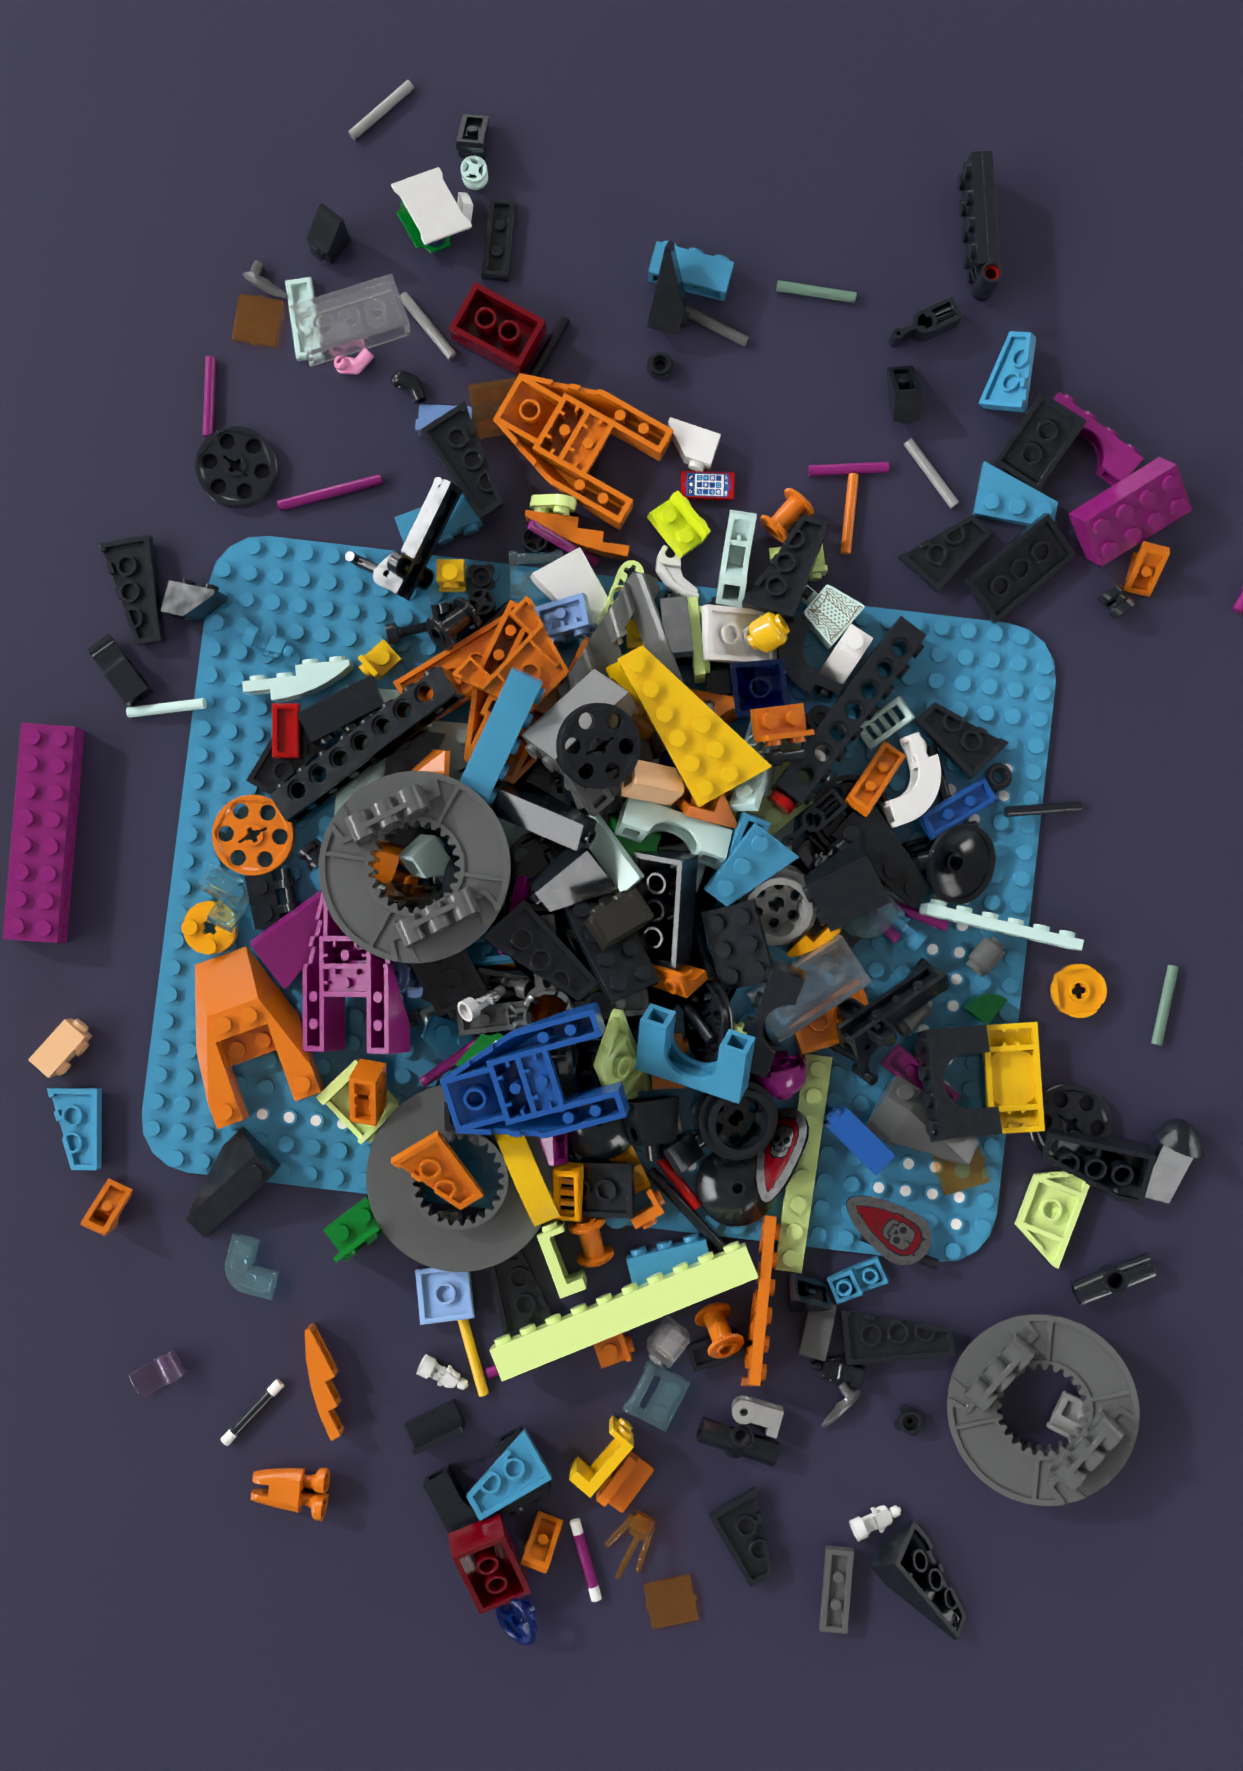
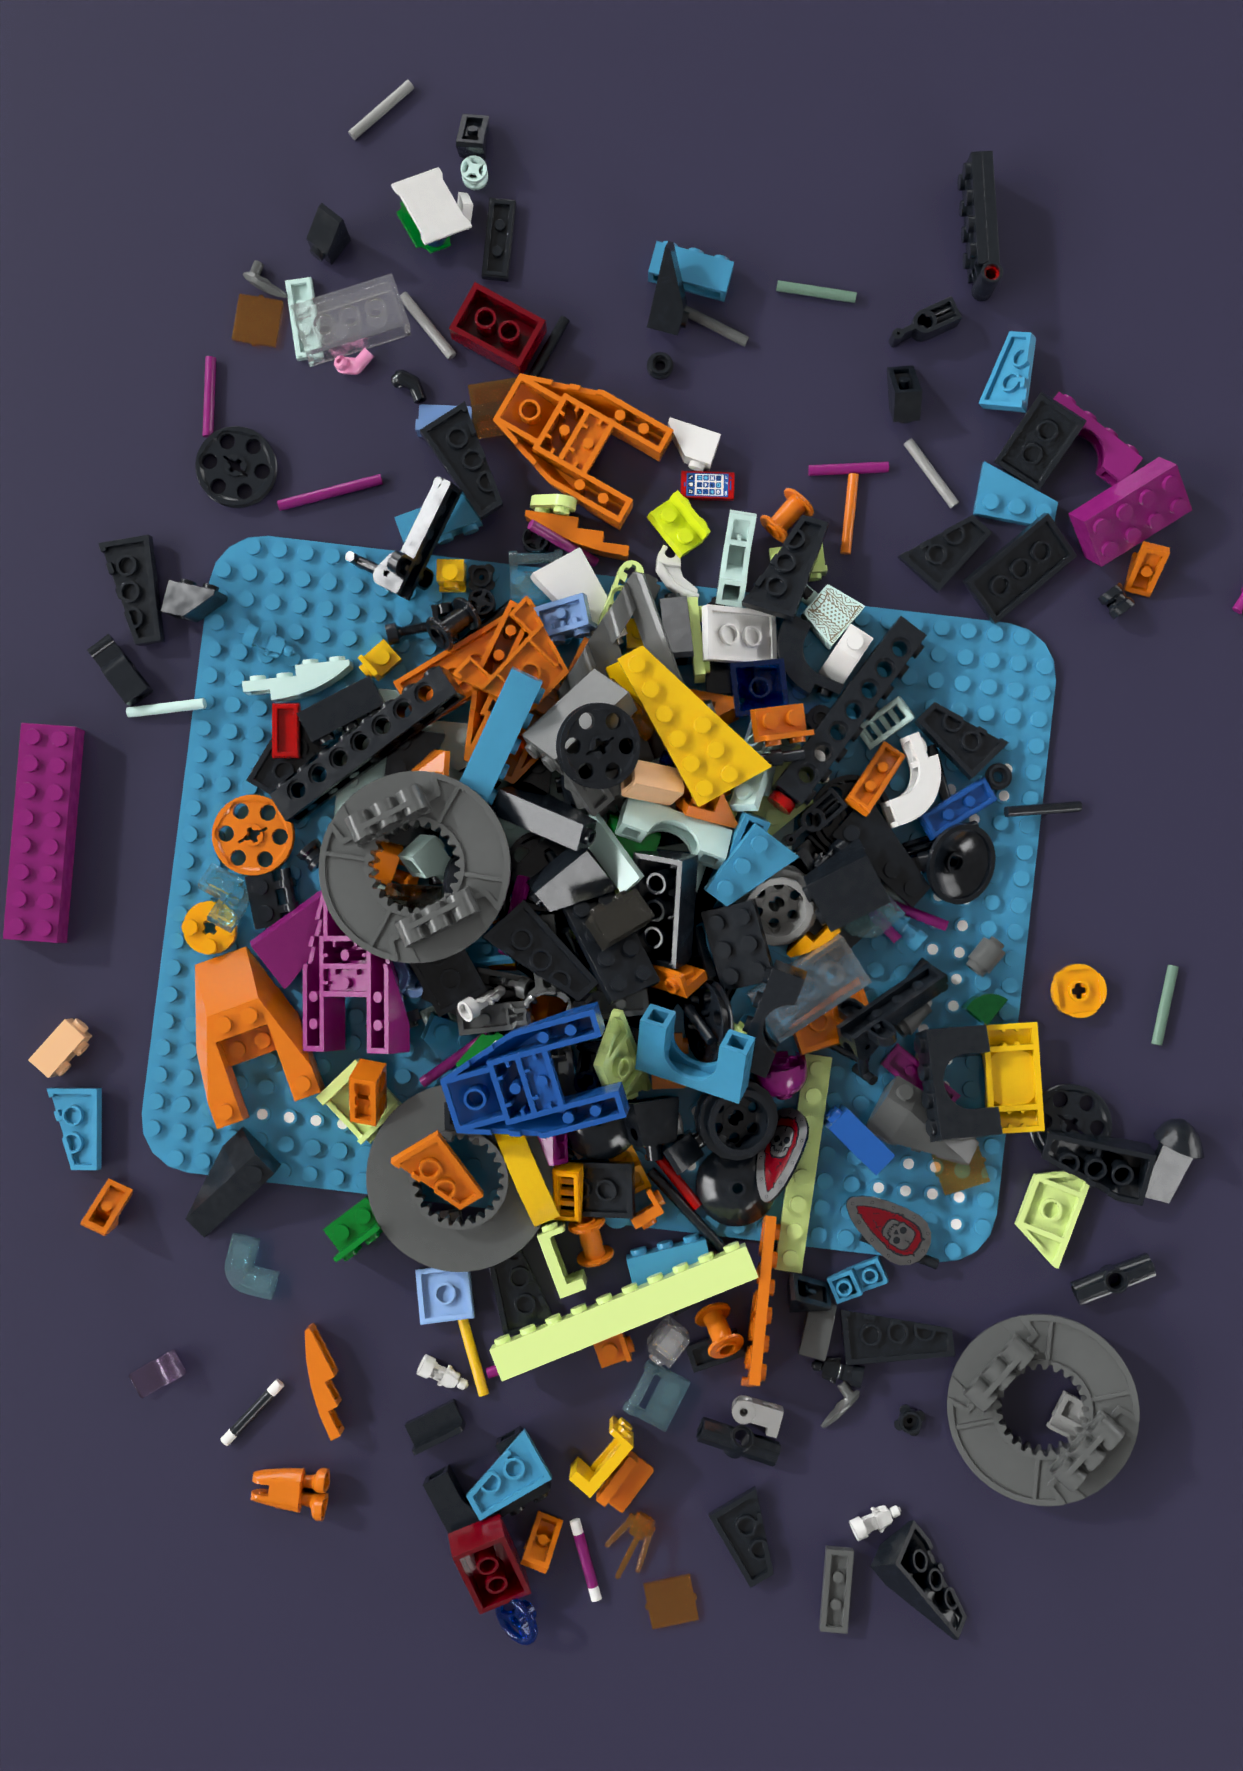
yellow head [747,612,790,653] -> none
light aqua plate [919,899,1084,951] -> none

